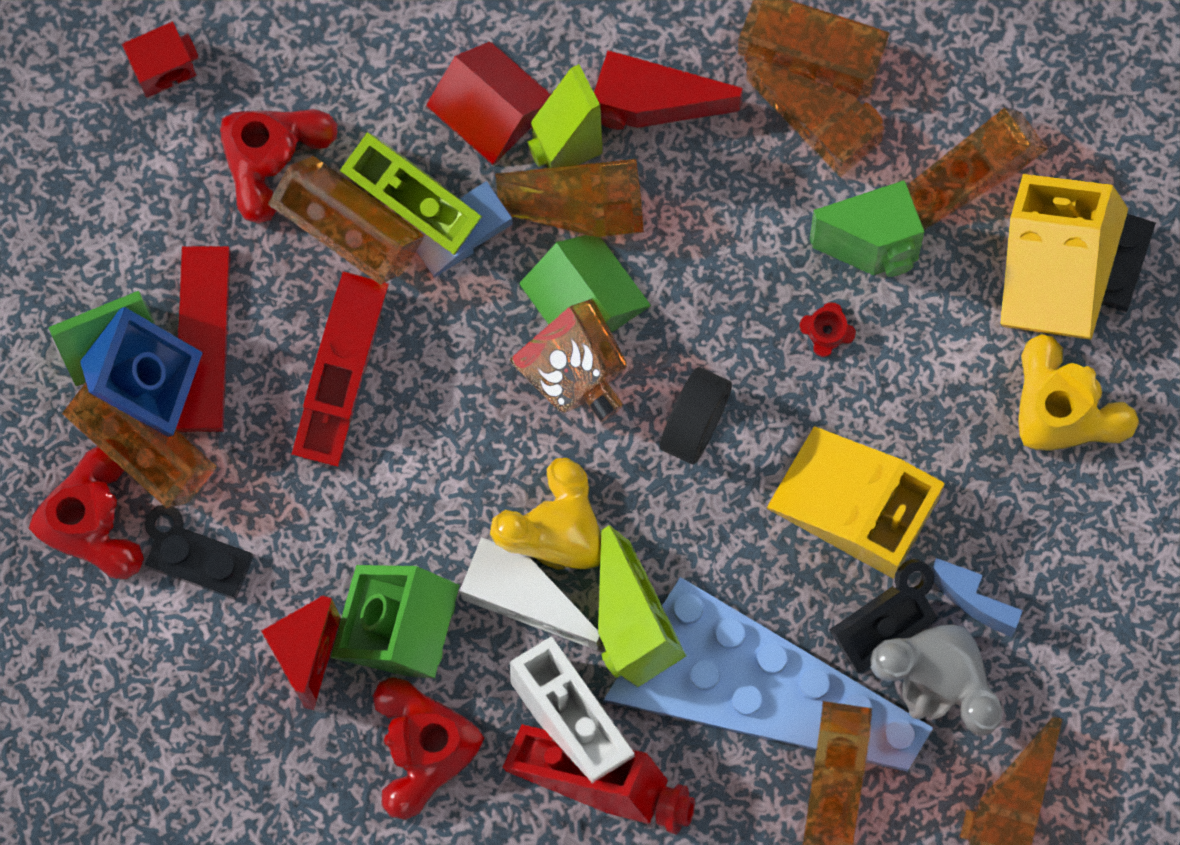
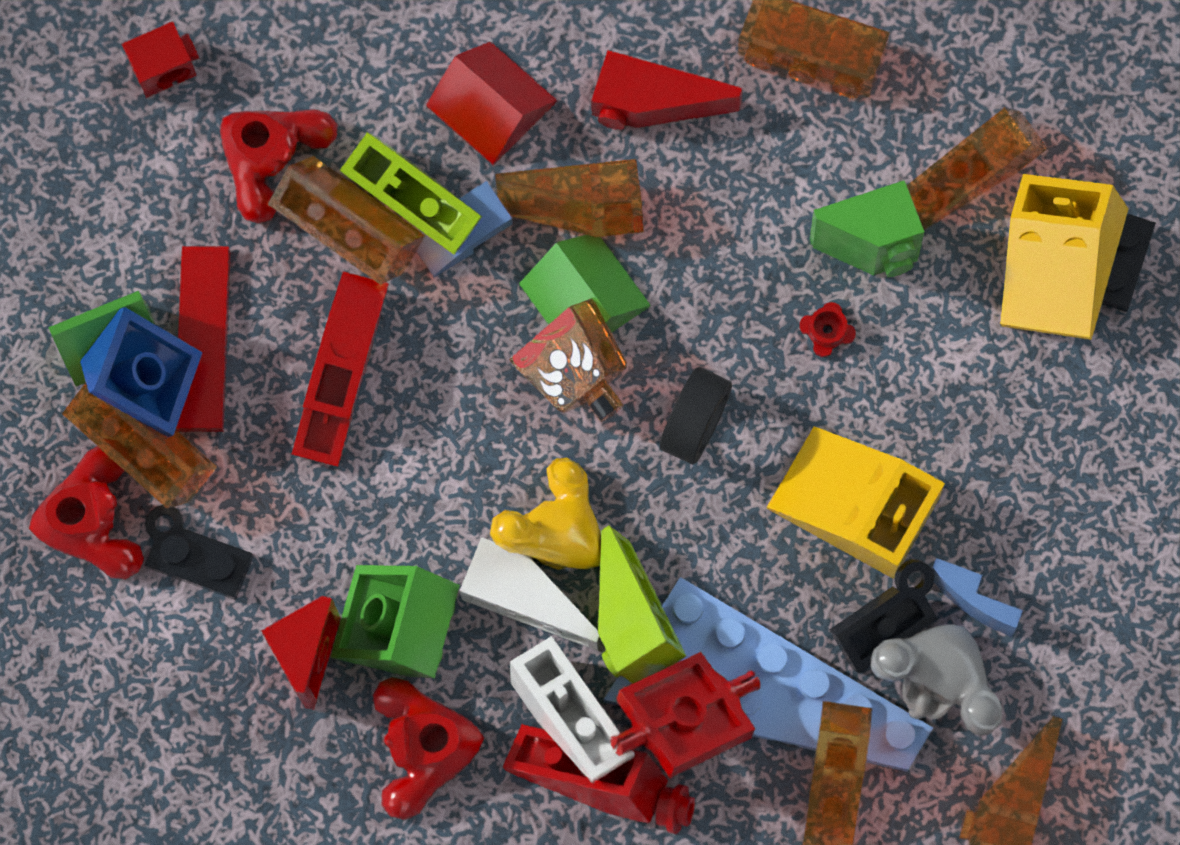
lime slope [527,64,603,177] -> none
clear orange slope [746,59,884,177] -> none
yellow head [1018,334,1139,451] -> none
none -> red plate [610,652,761,778]

